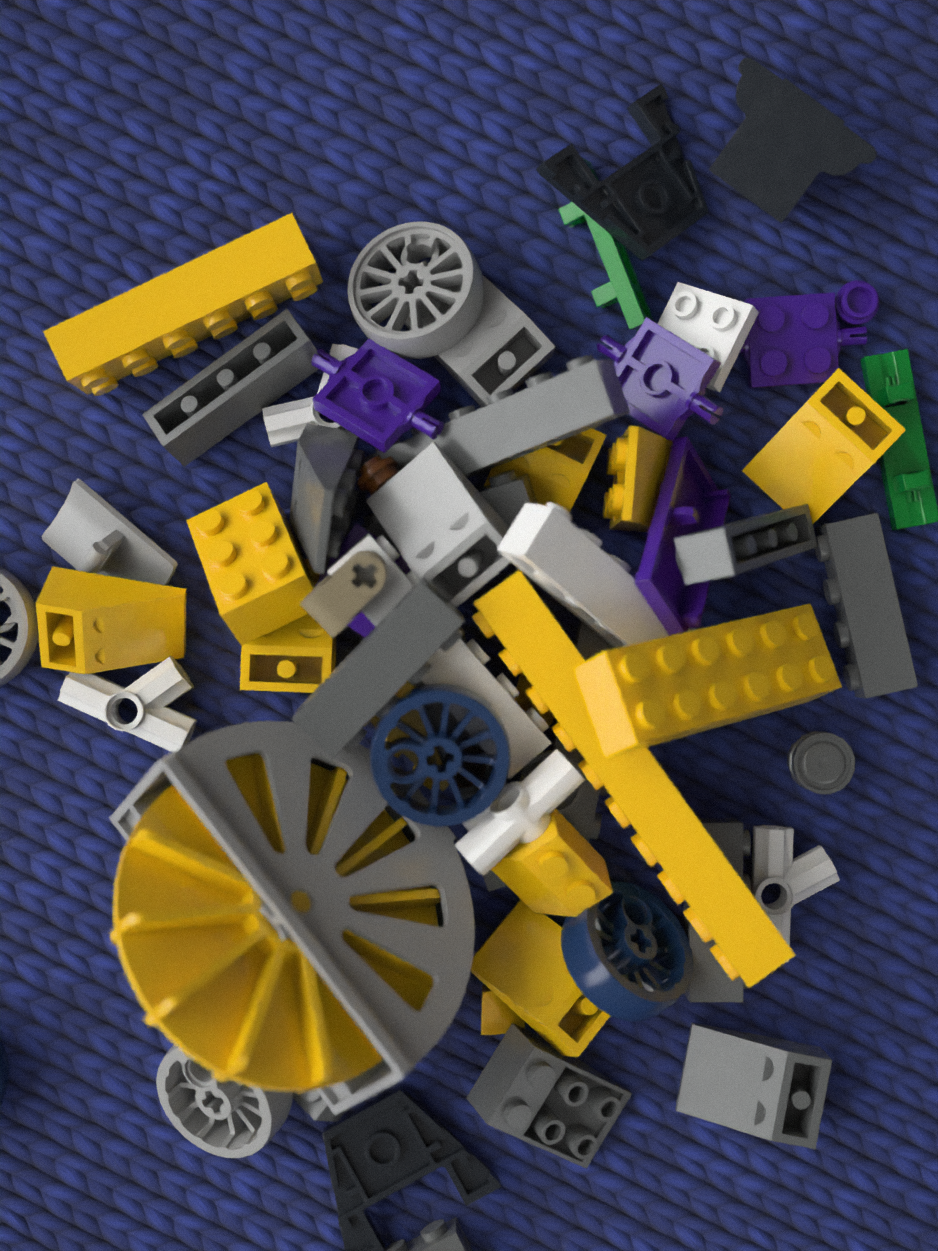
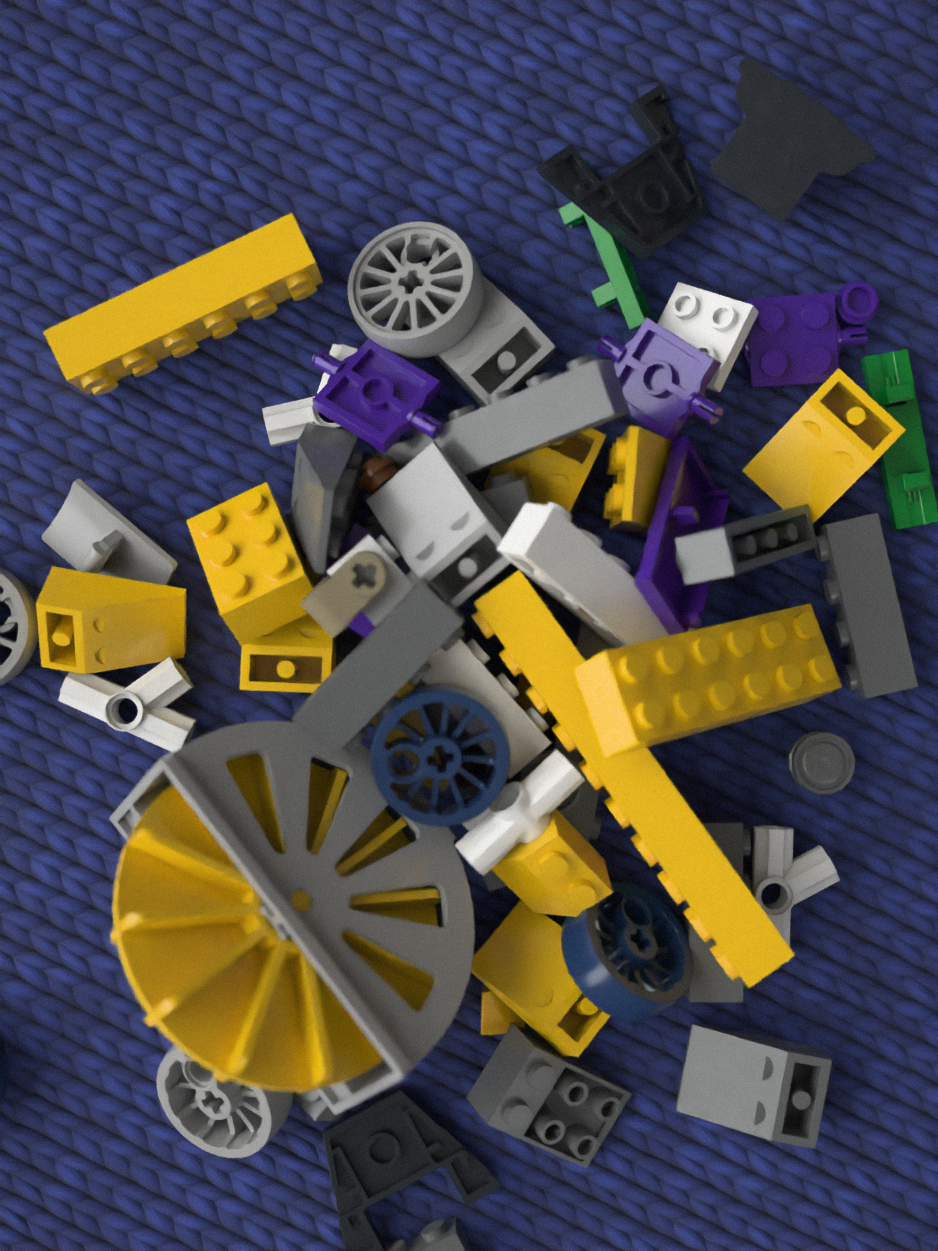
dark grey brick [142,309,318,467] -> none

